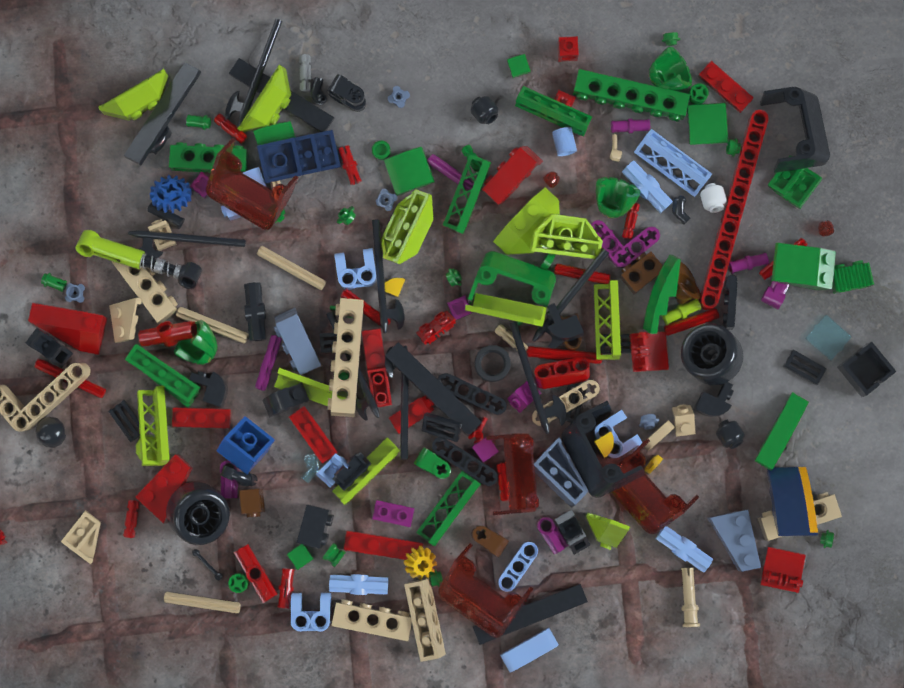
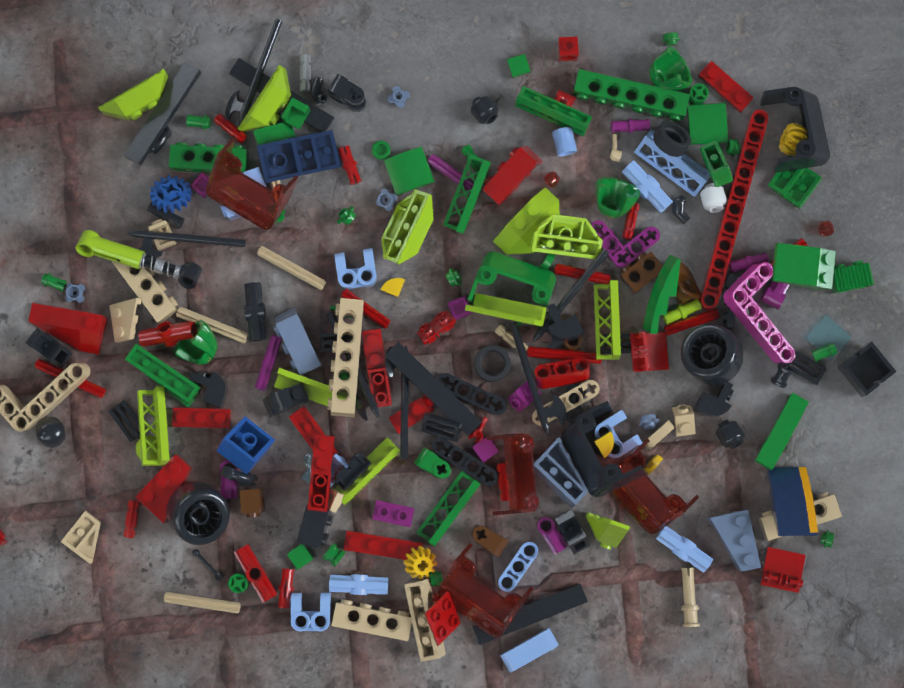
black piece [372,219,405,333] -> none
none -> green panel [281,97,310,130]
none -> red slope [307,434,334,512]
none -> tan bracket [327,489,344,513]
none -> red hinge [425,591,461,646]
none -> black tyre [653,121,691,157]
none -> green brick [699,141,733,187]
none -> dark pink beam [723,262,795,364]
none -> black bush [771,363,795,388]
none -> yellow gear [779,123,808,156]
none -> green pin [812,342,838,362]

